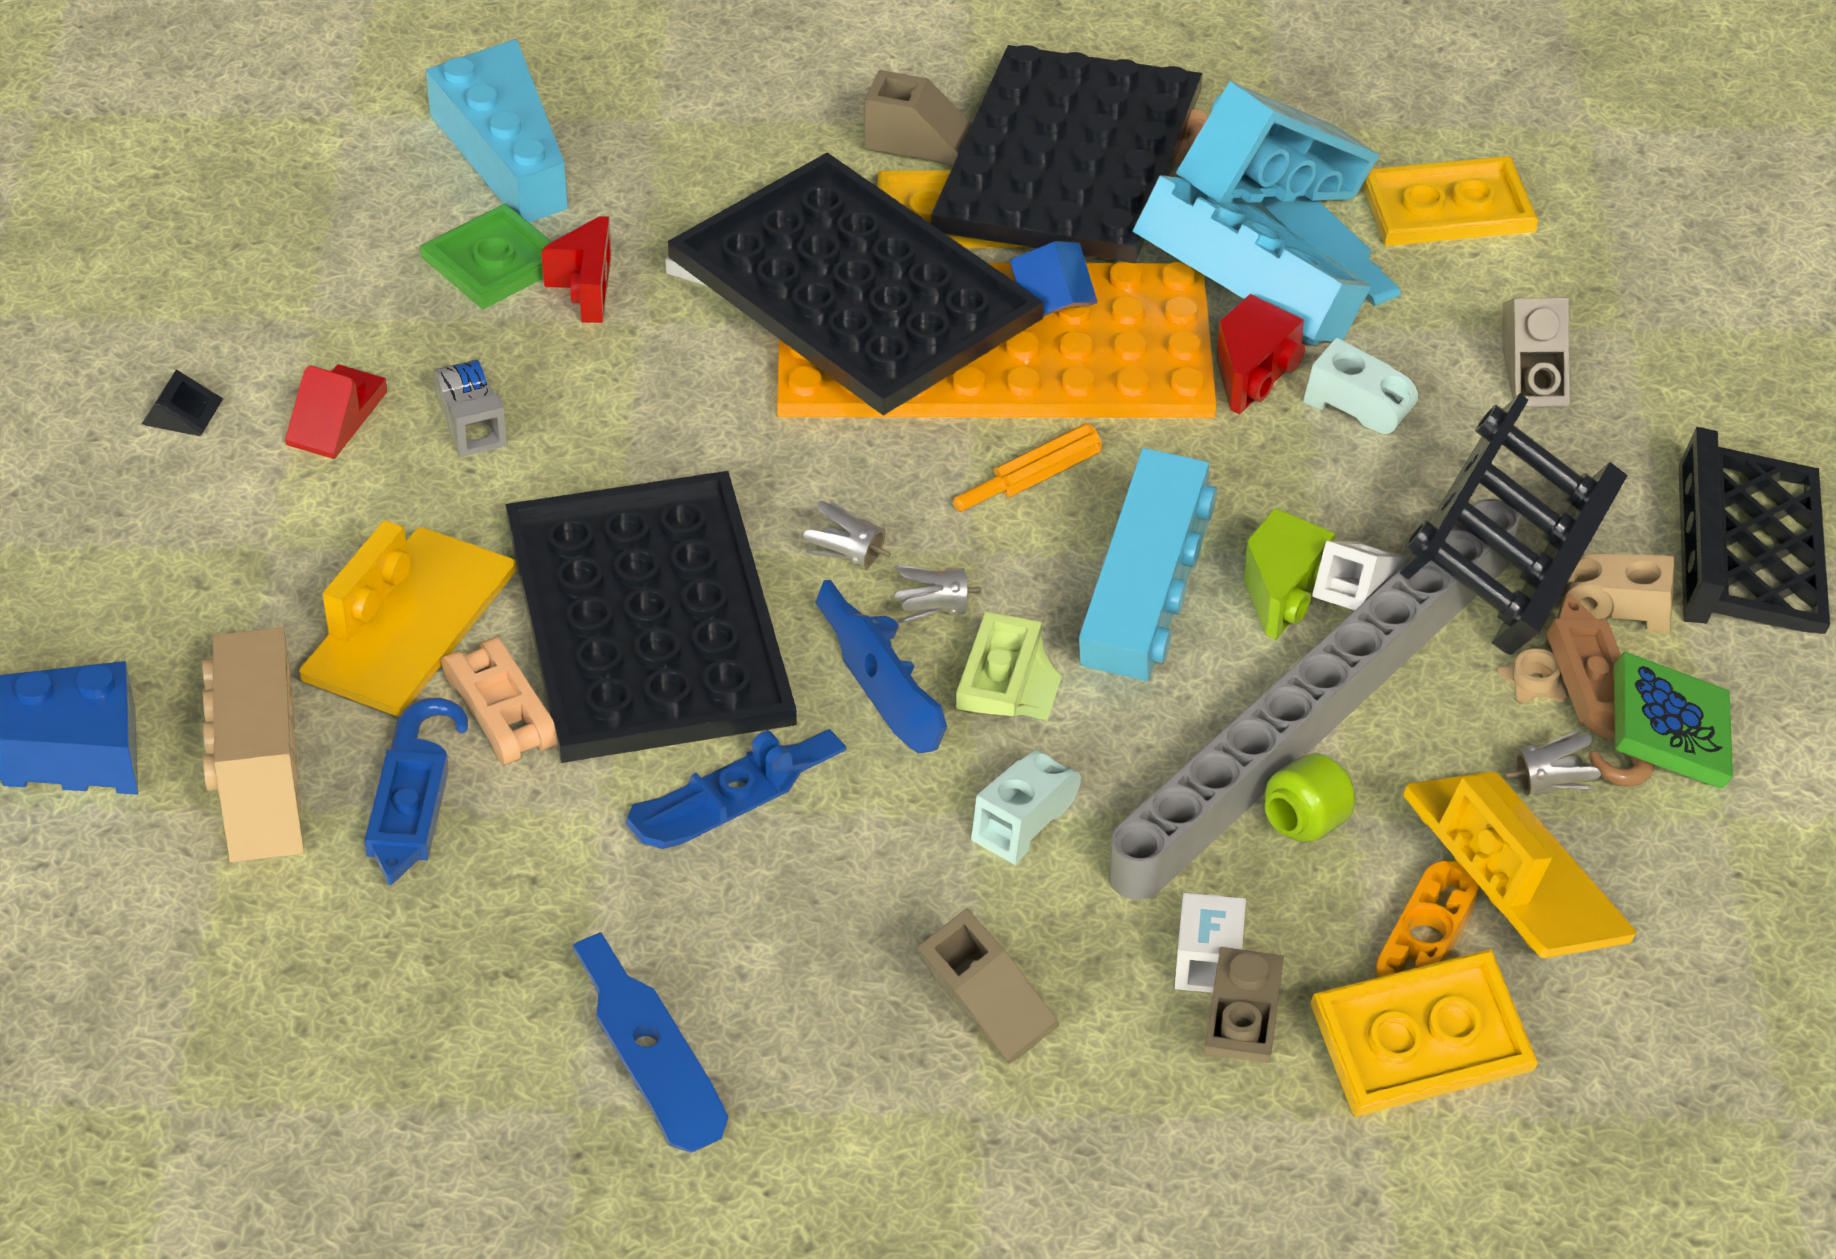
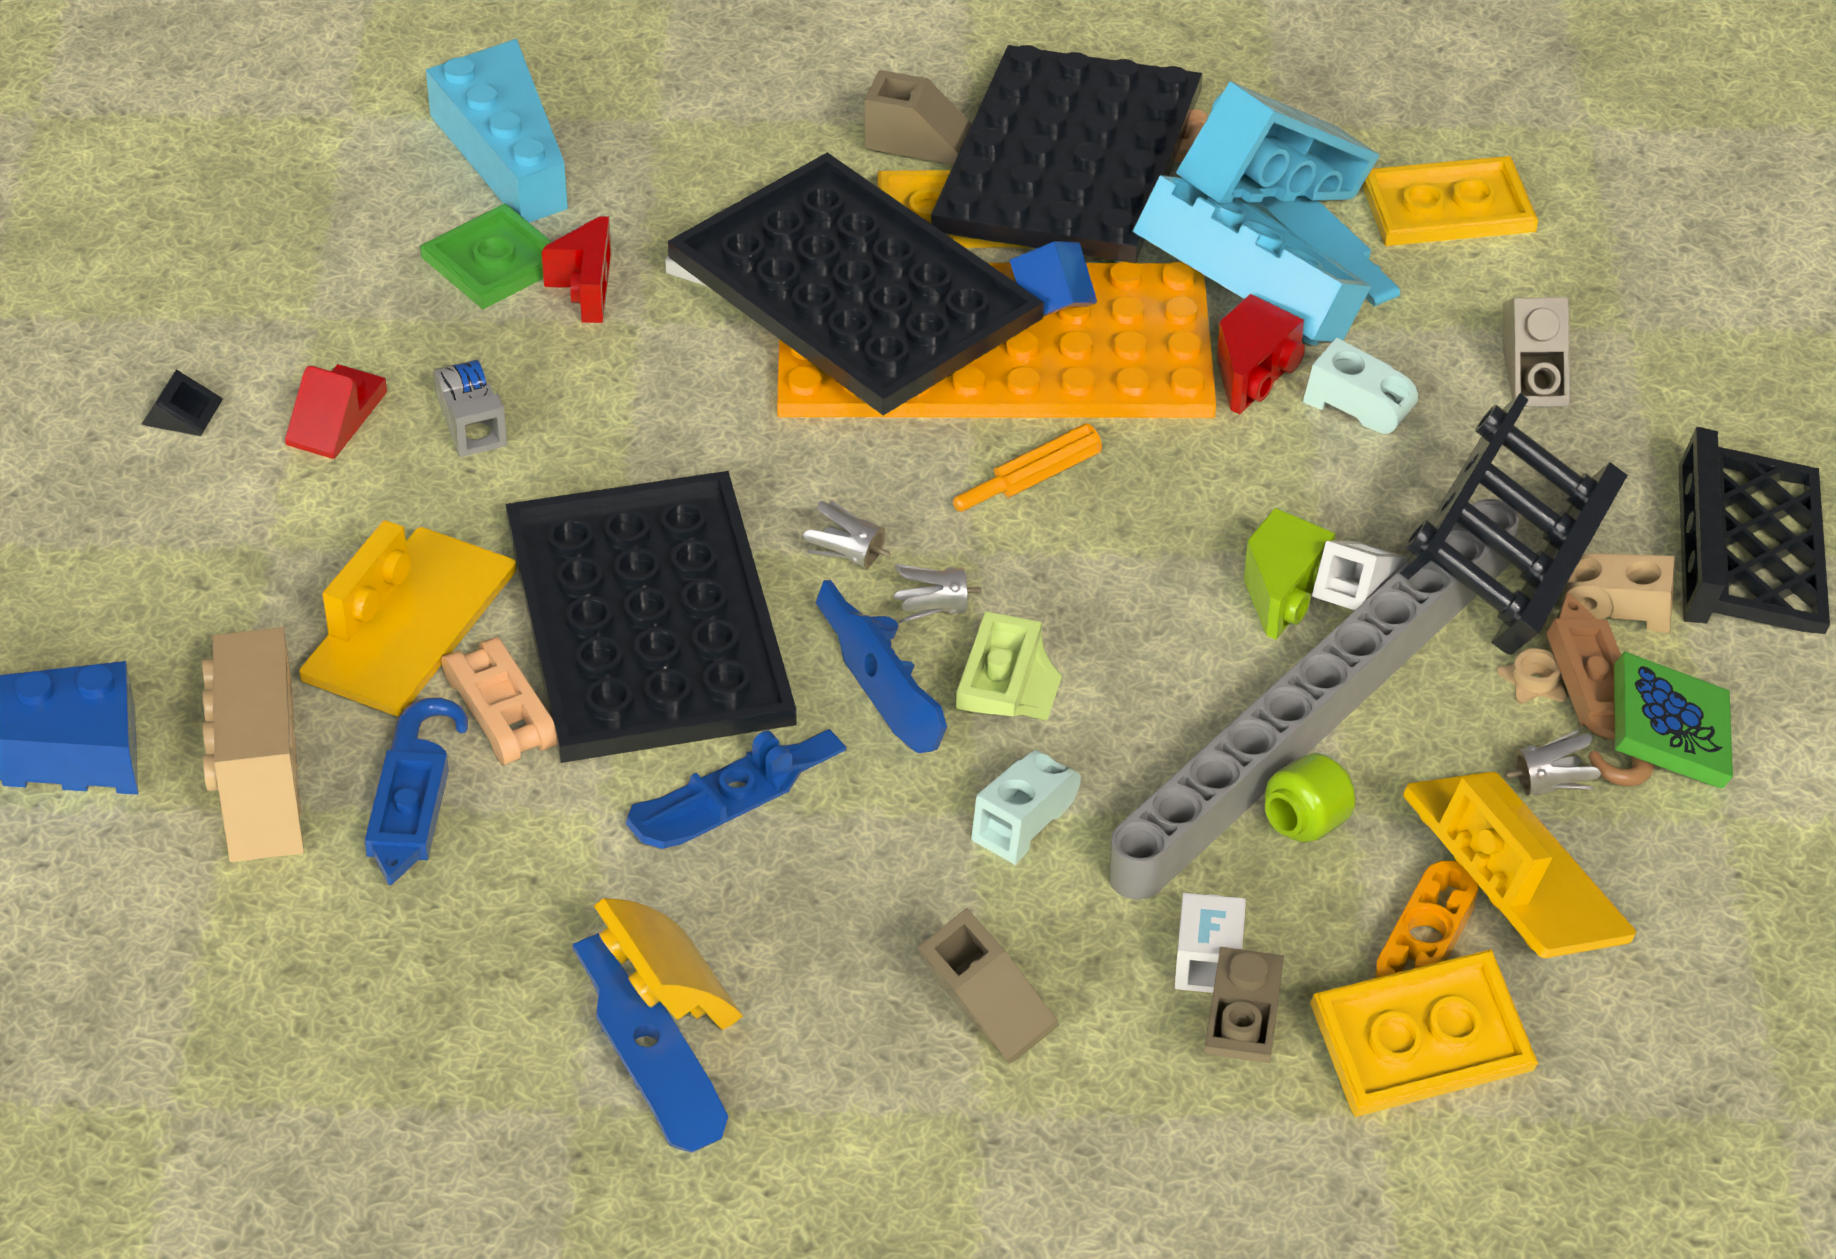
medium azure wedge [1079,448,1217,681] -> none
none -> yellow slope [593,898,744,1030]

